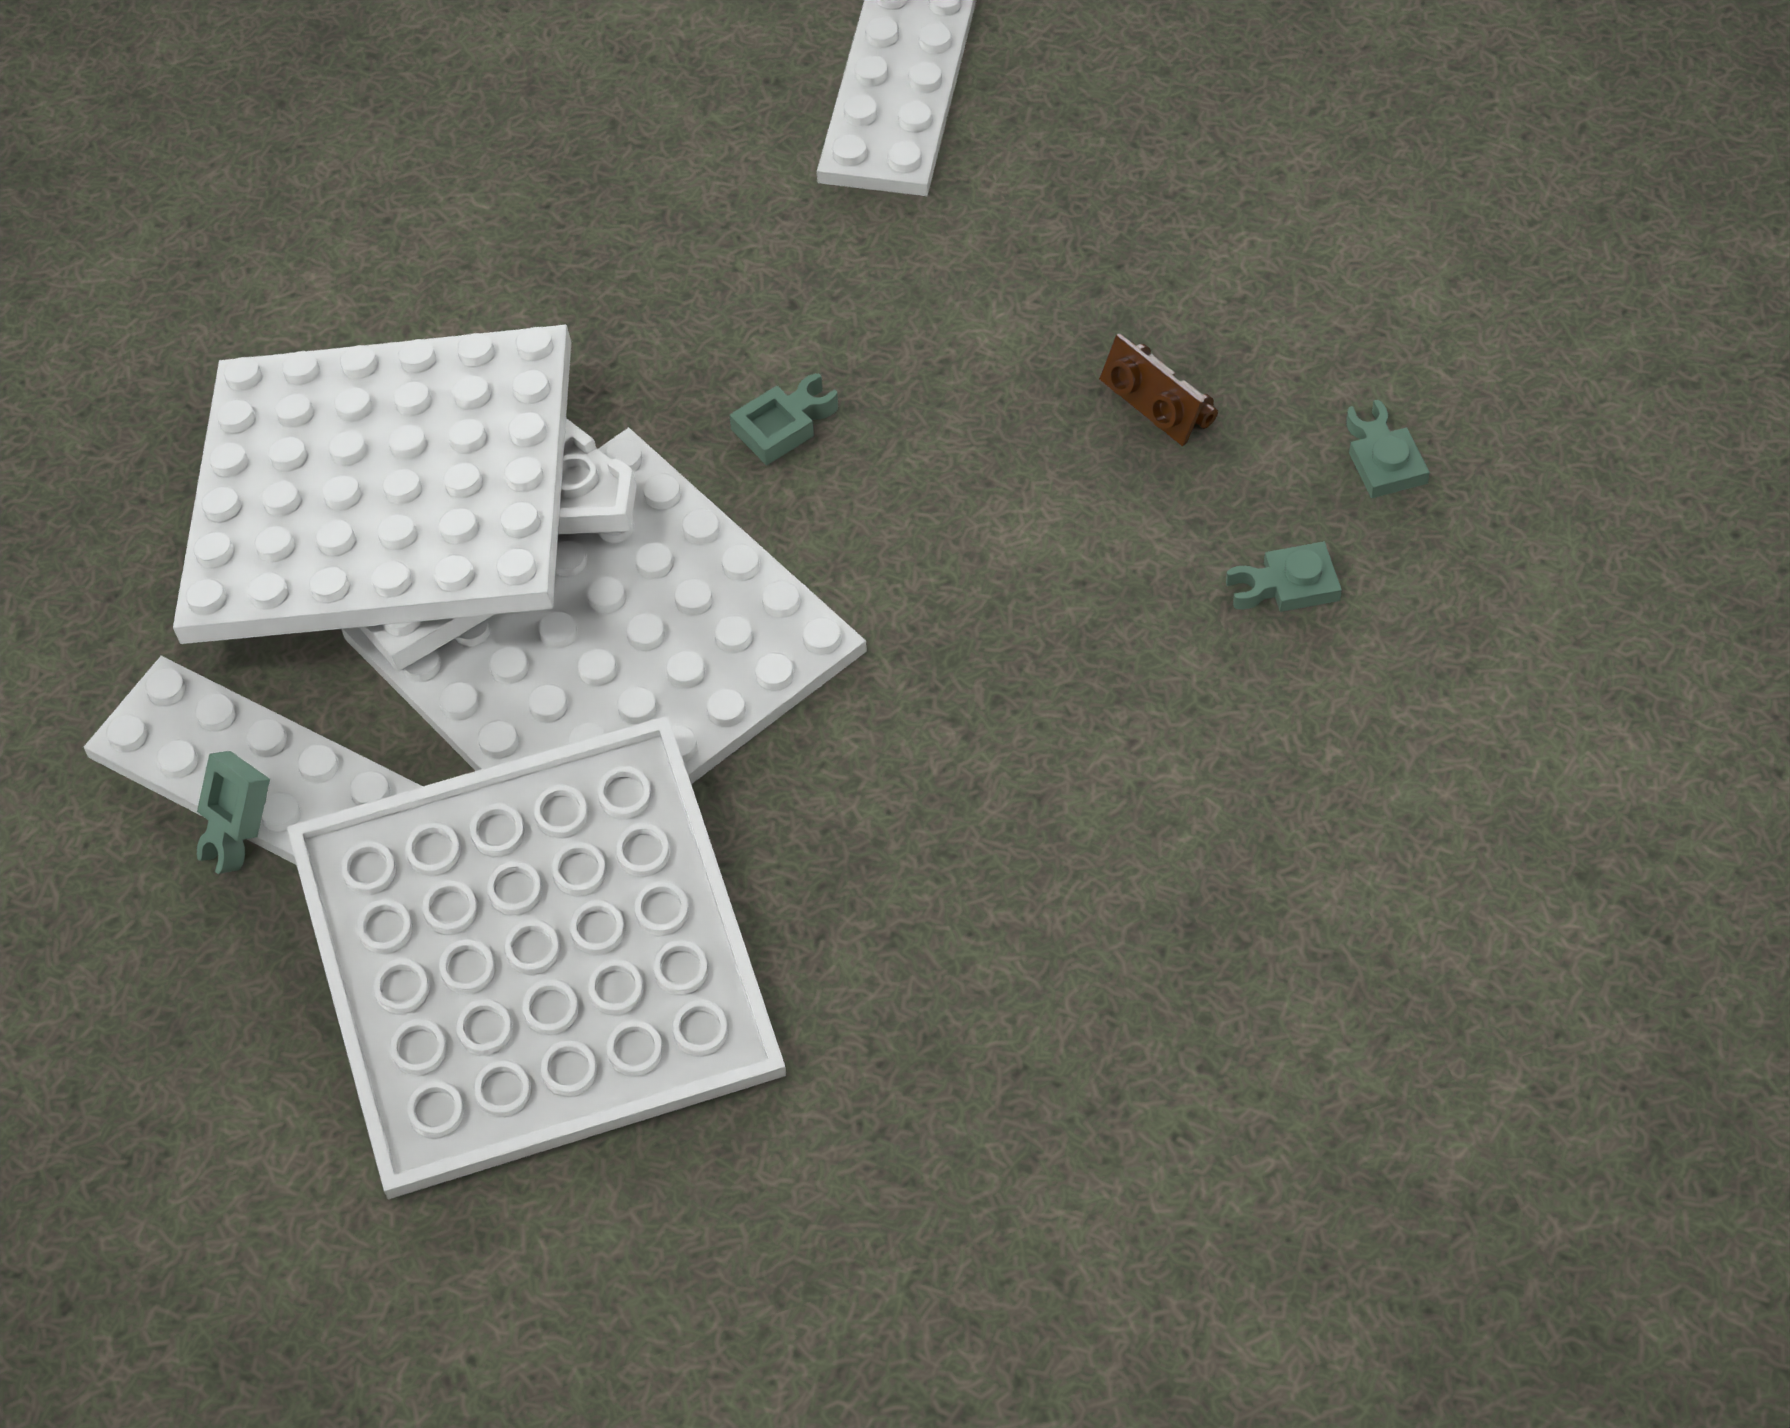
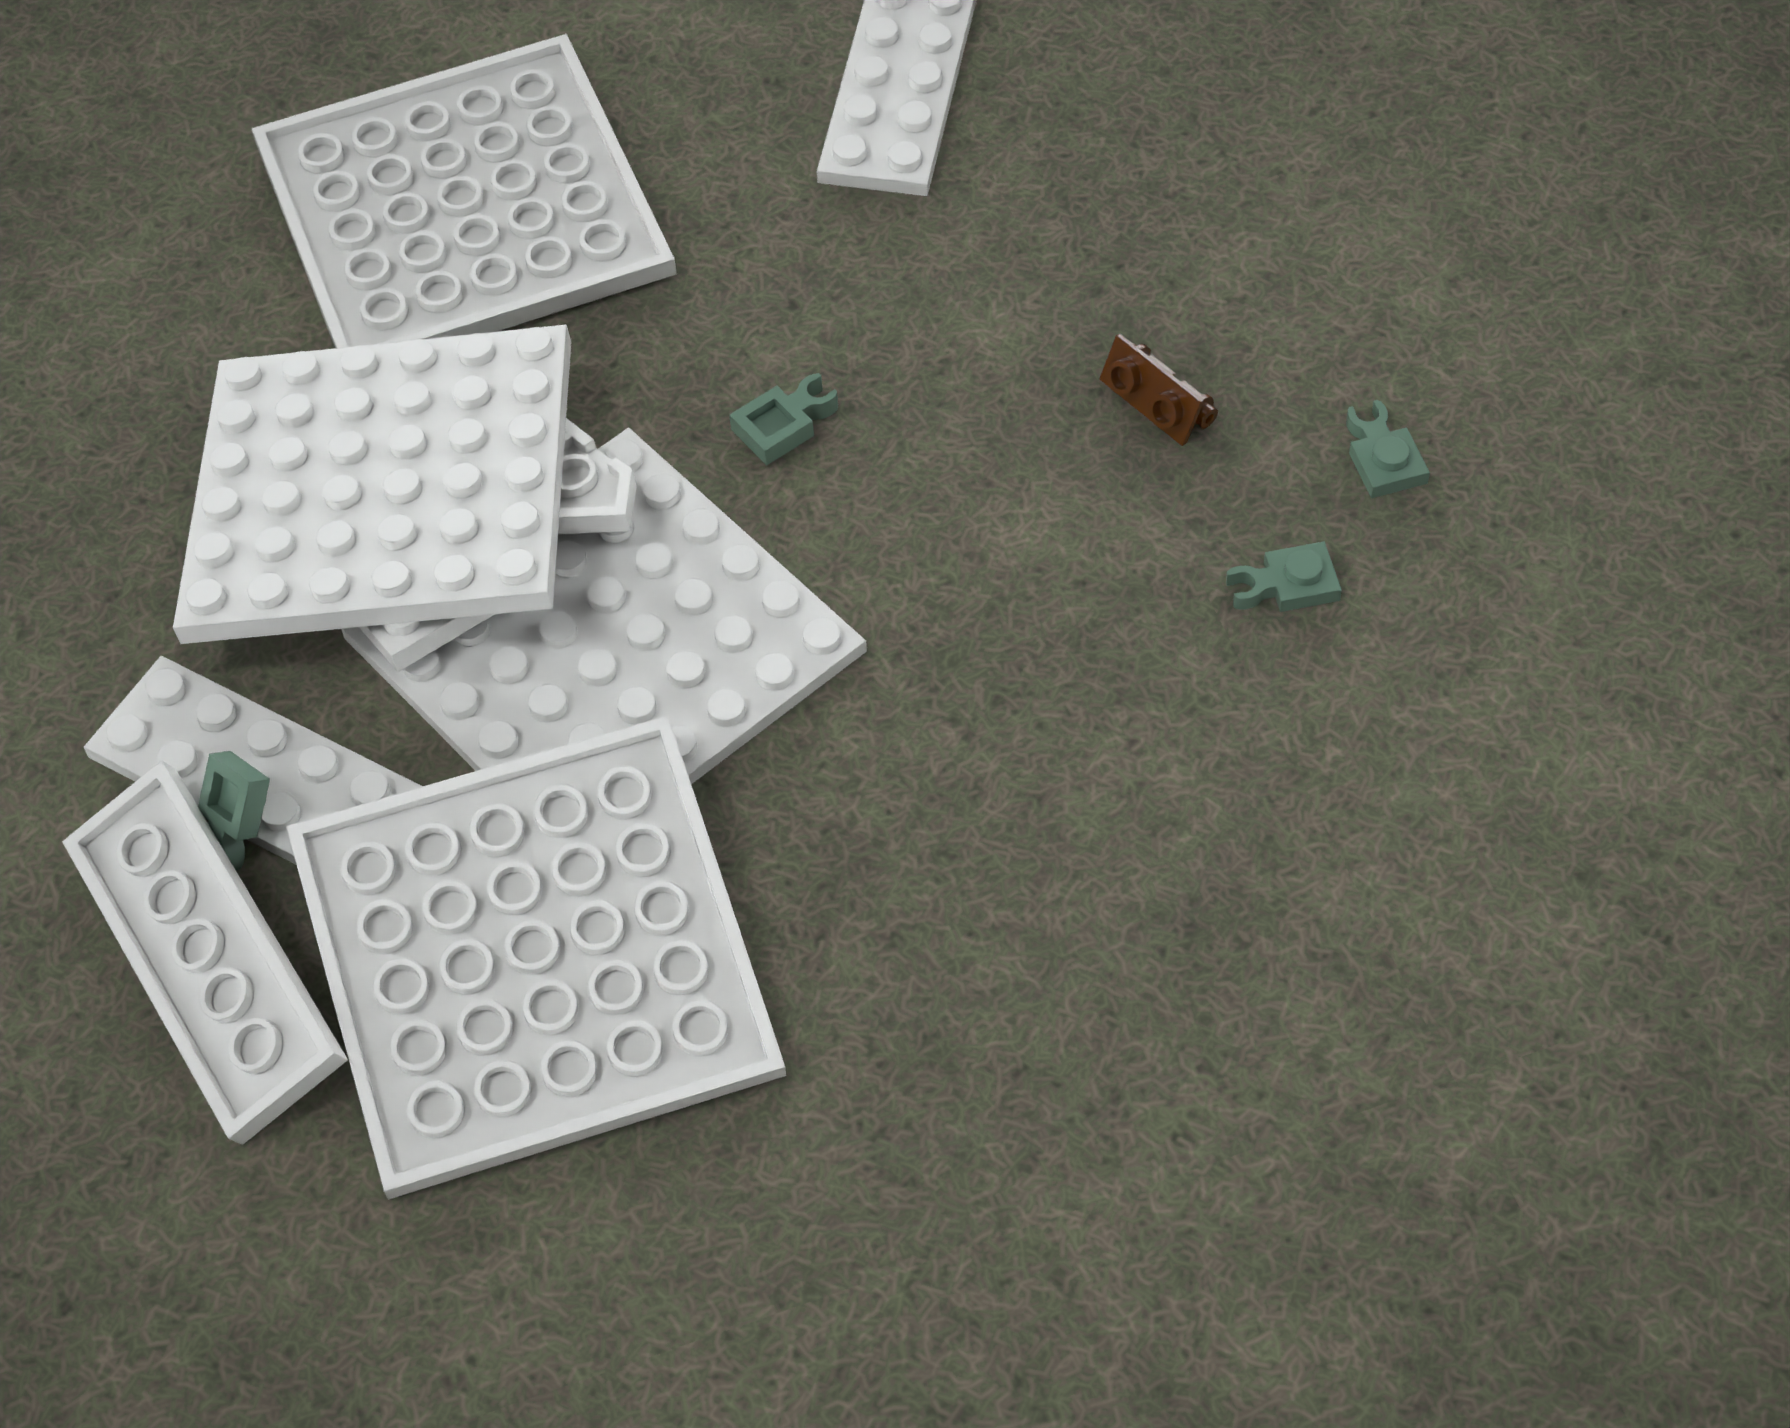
none -> white plate [62,760,348,1145]
none -> white plate [252,34,677,348]

